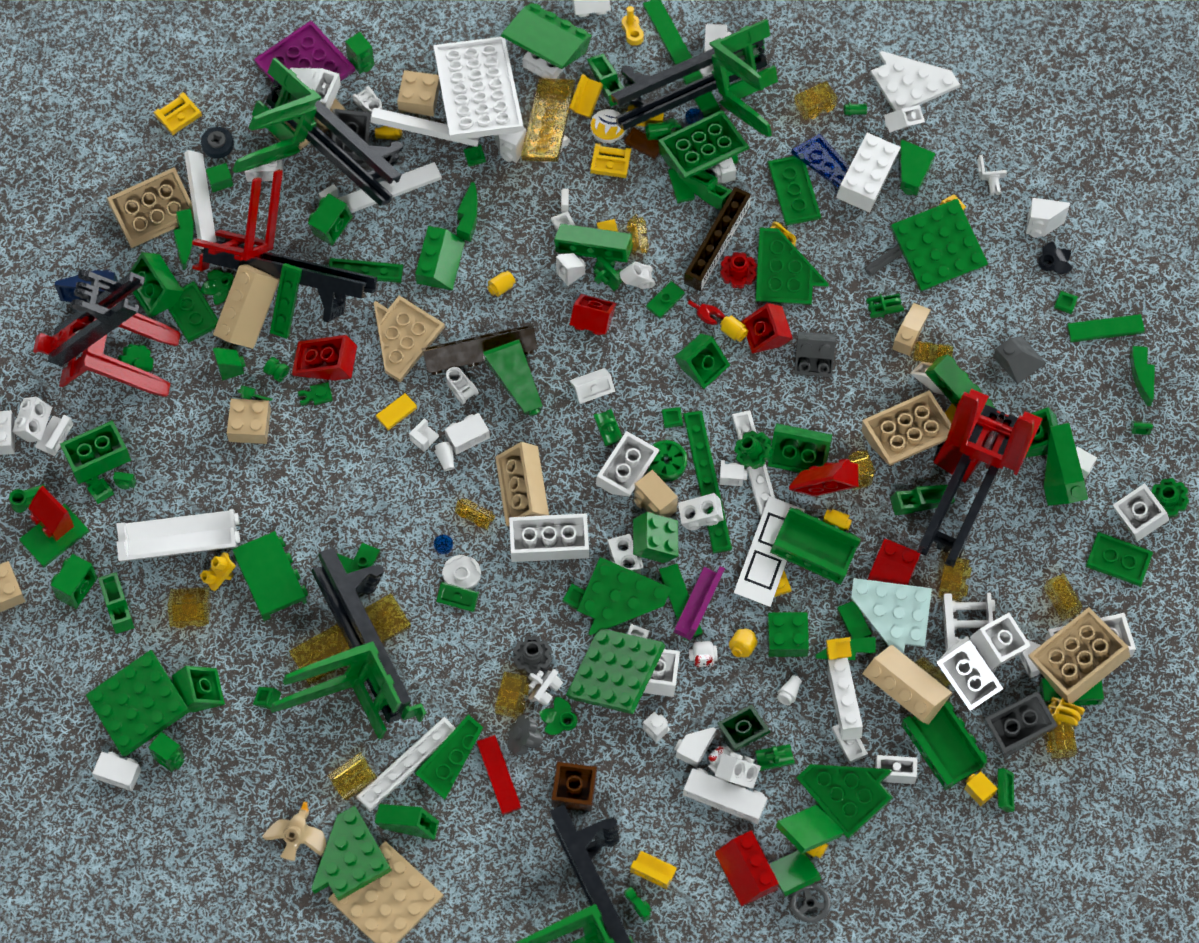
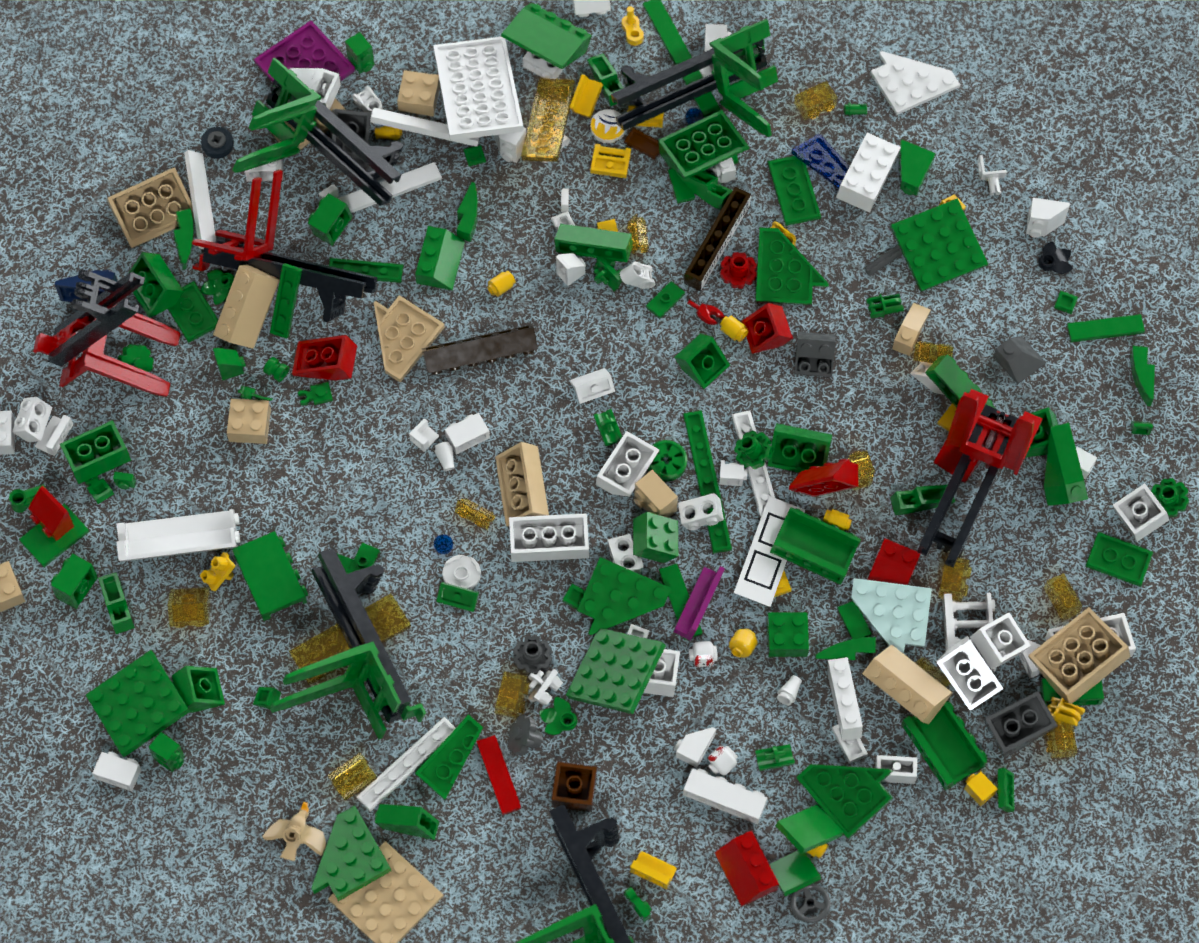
yellow plate [153,92,202,135] -> none
green panel [206,163,233,192] -> none
yellow tile [376,393,417,430] -> none
white piece [446,367,479,404] -> none
green slope [483,339,543,416] -> none
red slope [569,294,617,335] -> none
white brick [643,712,671,743] -> none
green piece [645,118,682,140] -> none
green tile [662,407,683,428] -> none
white brick [714,752,761,789] -> none
dark green slope [717,704,771,752] -> none
yellow panel [825,637,852,660] -> none
tan slope [862,390,951,466] -> none
white slope [884,105,925,133] -> none

